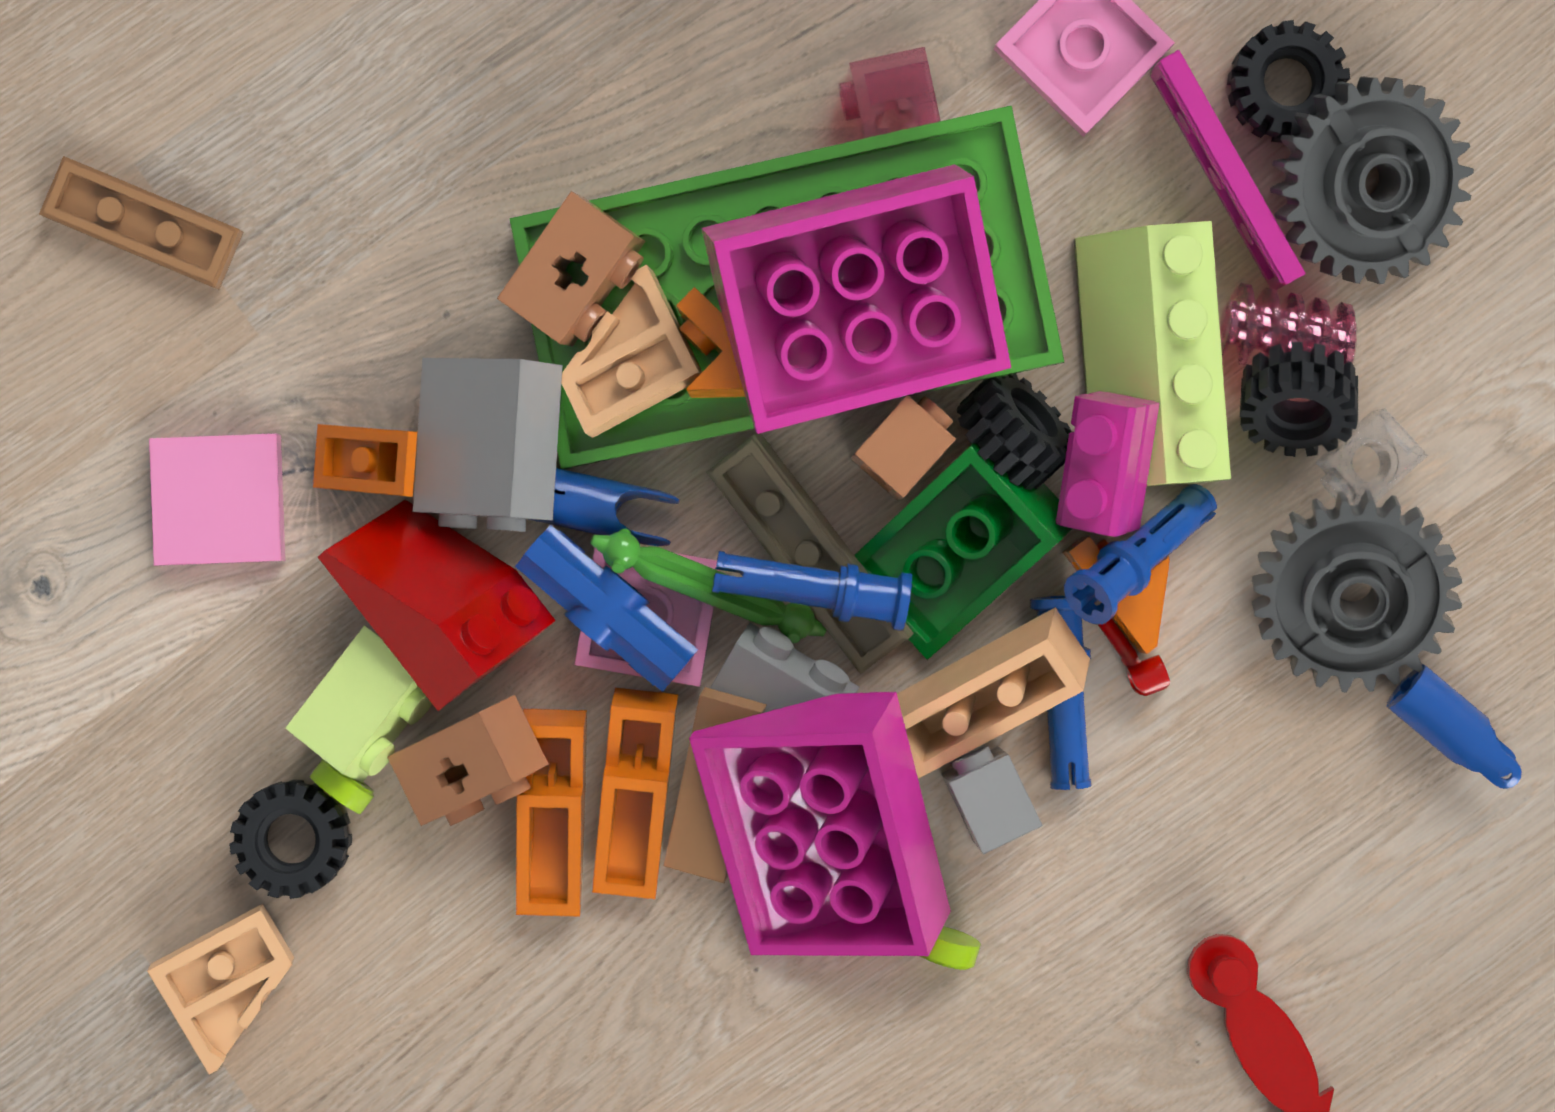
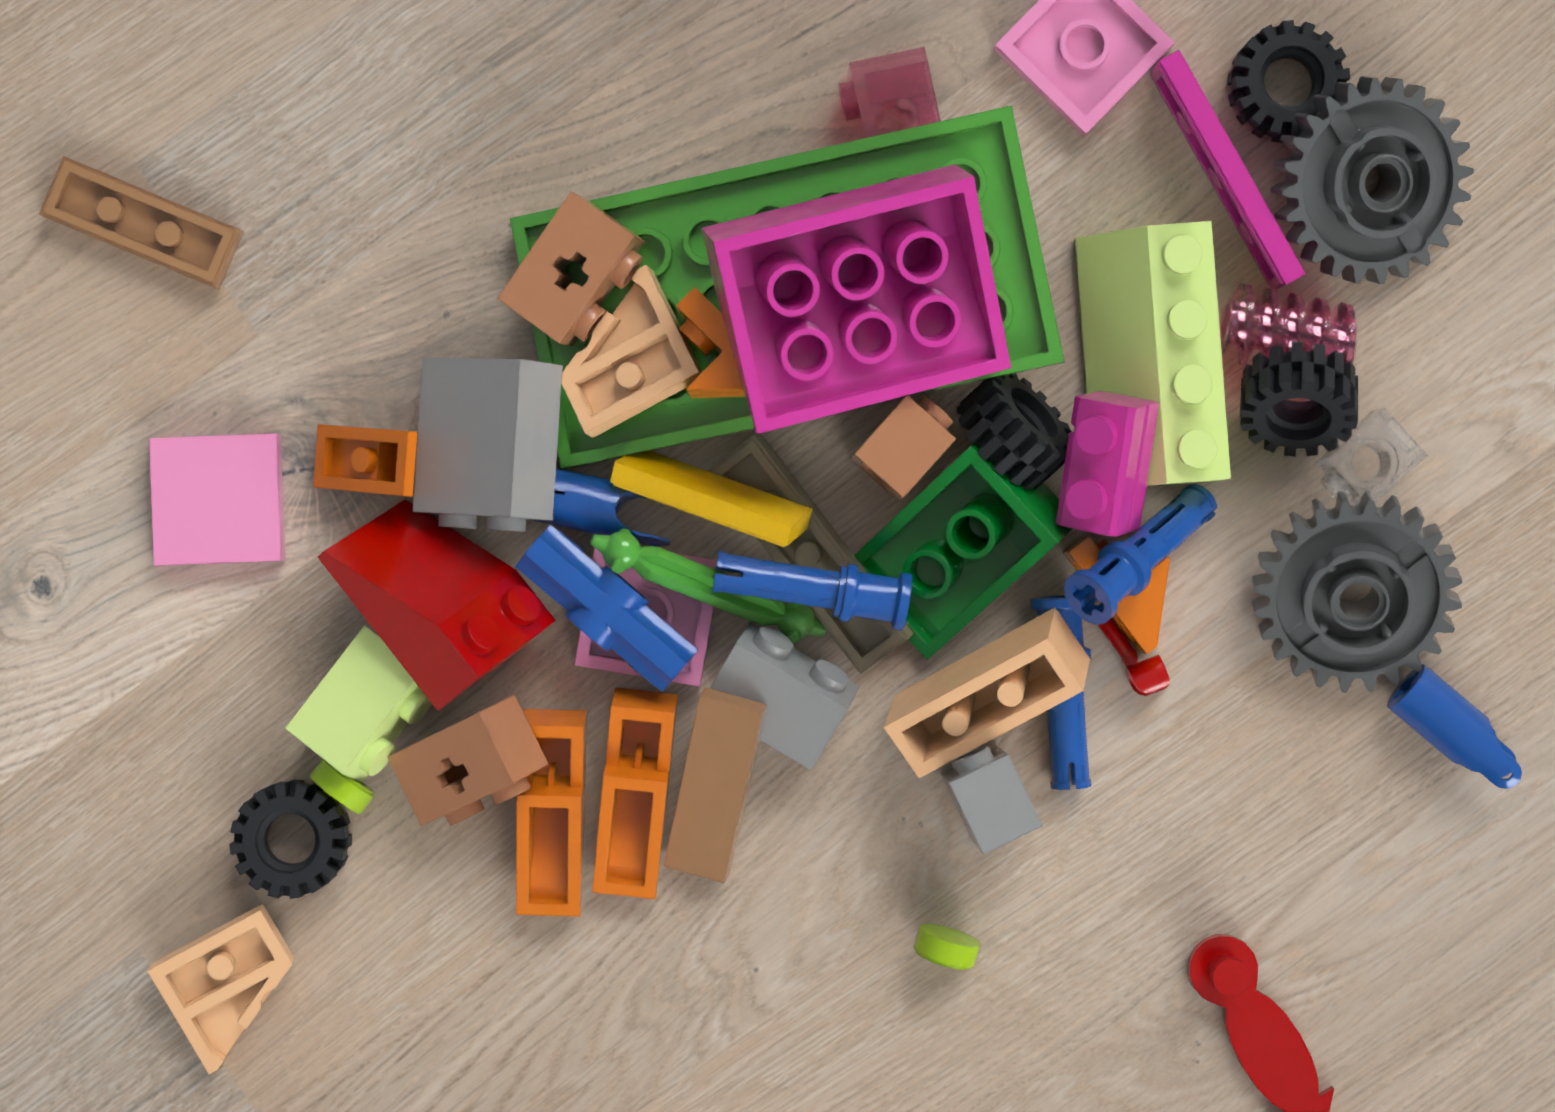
dark pink slope [689,692,951,956] -> none
none -> yellow tile [610,451,813,547]

